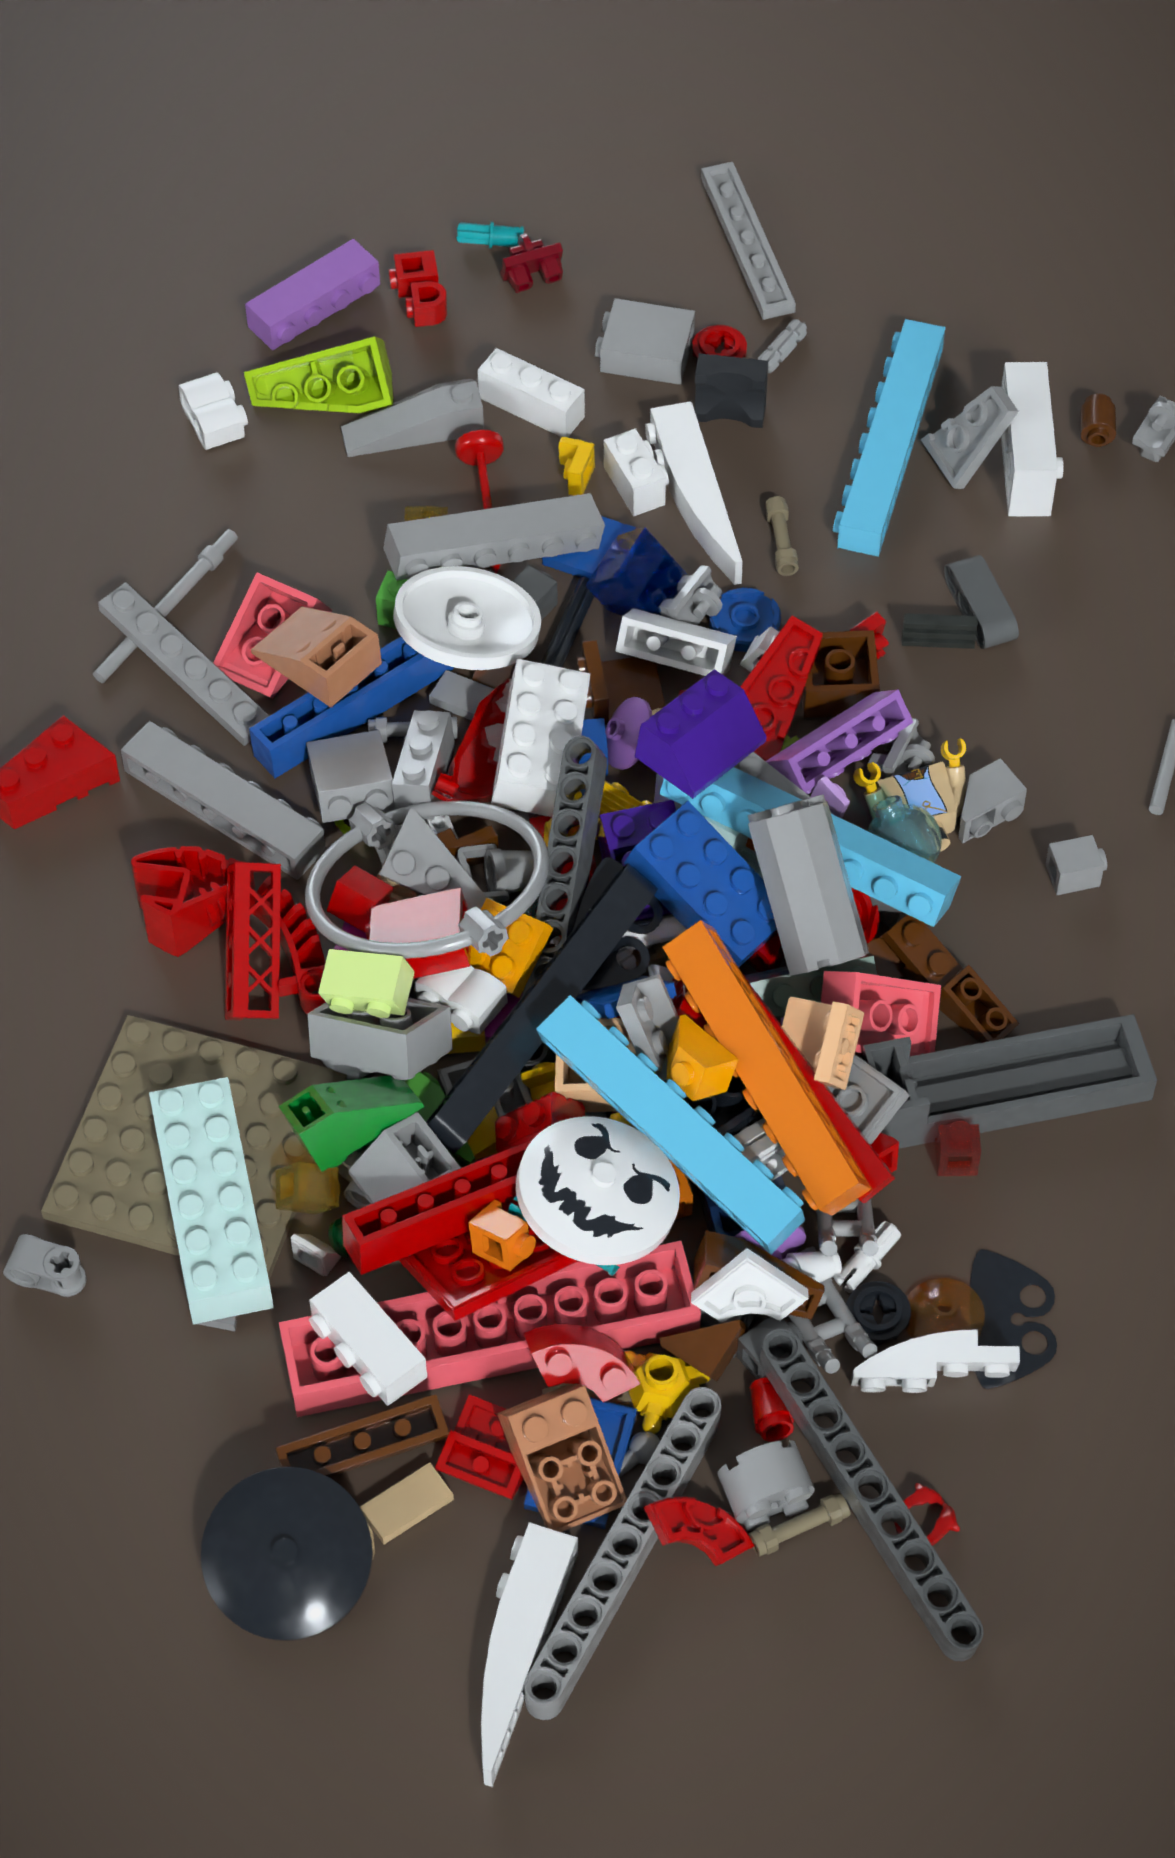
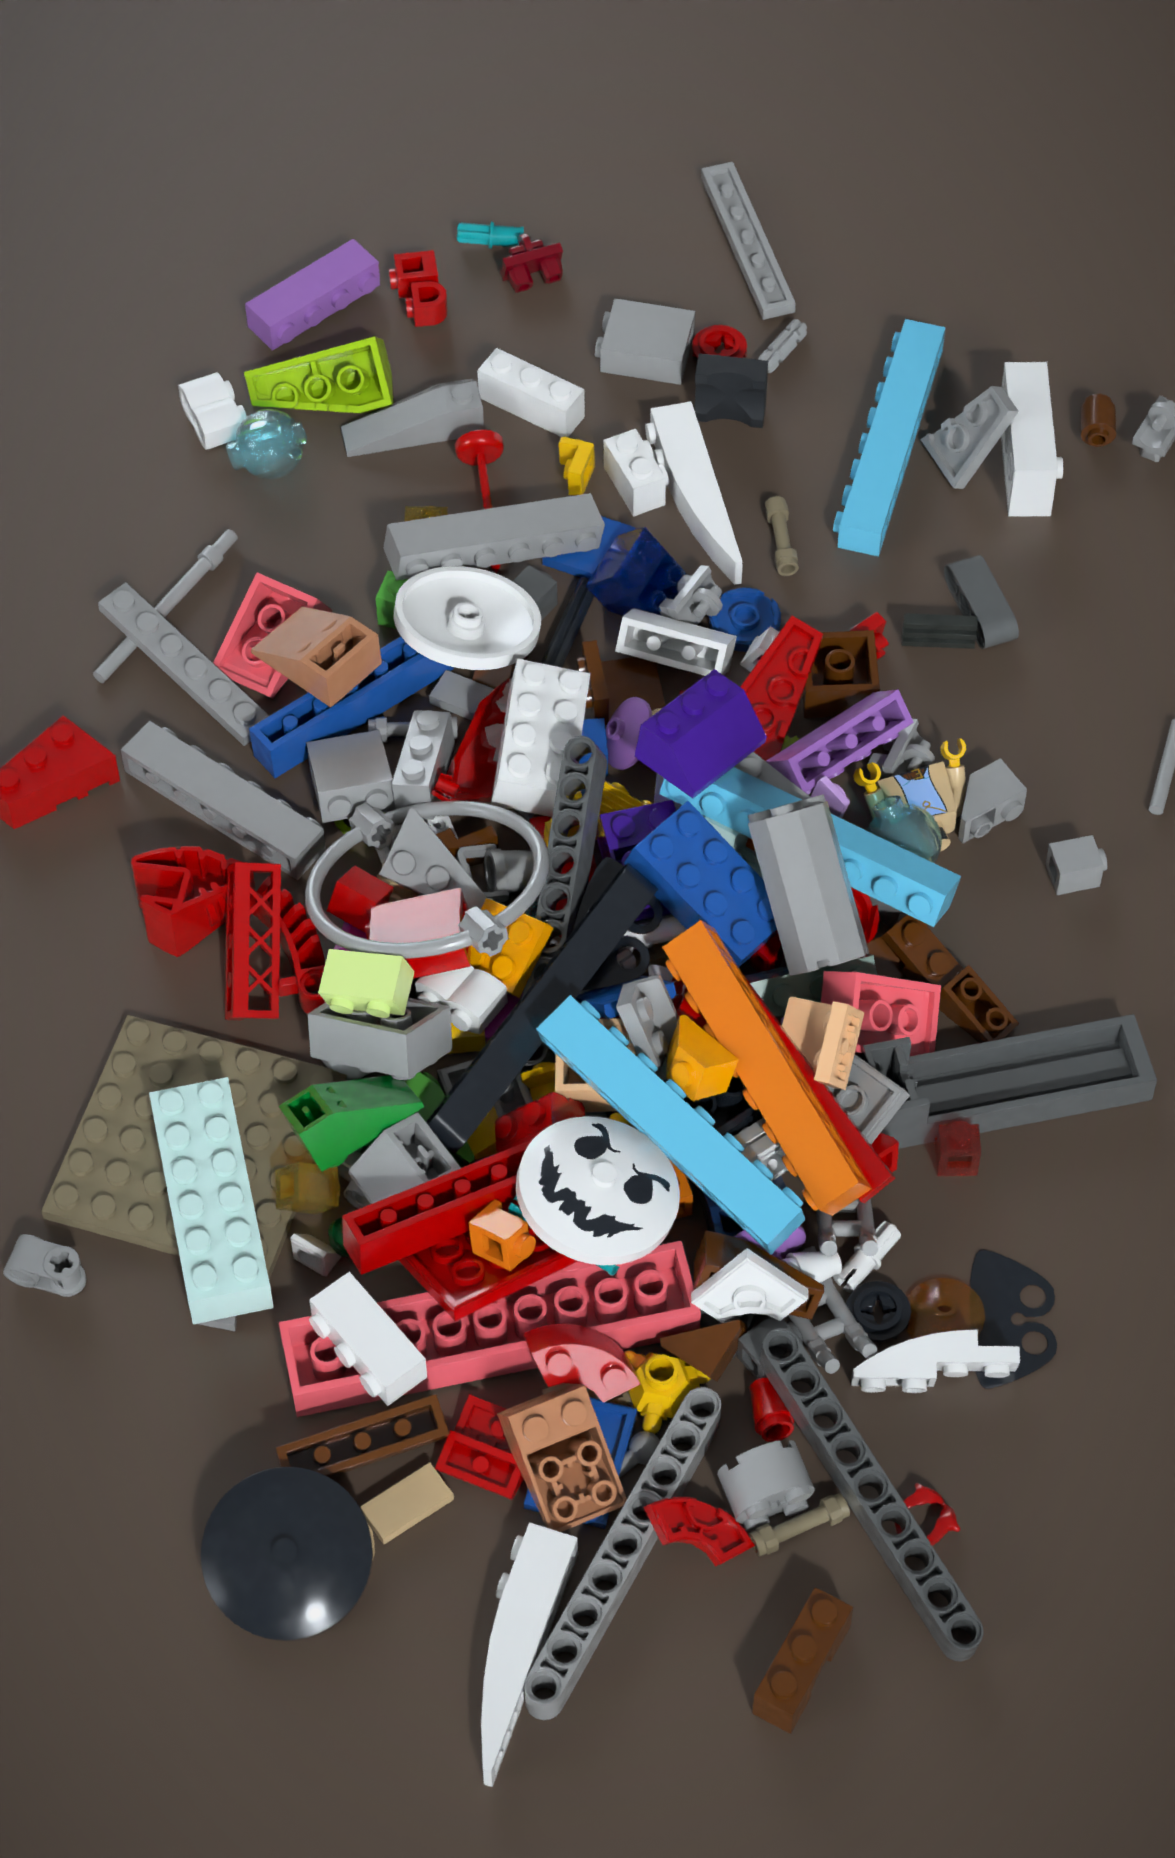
none -> clear light blue brick [226,409,307,479]
none -> reddish brown arch [752,1587,853,1734]

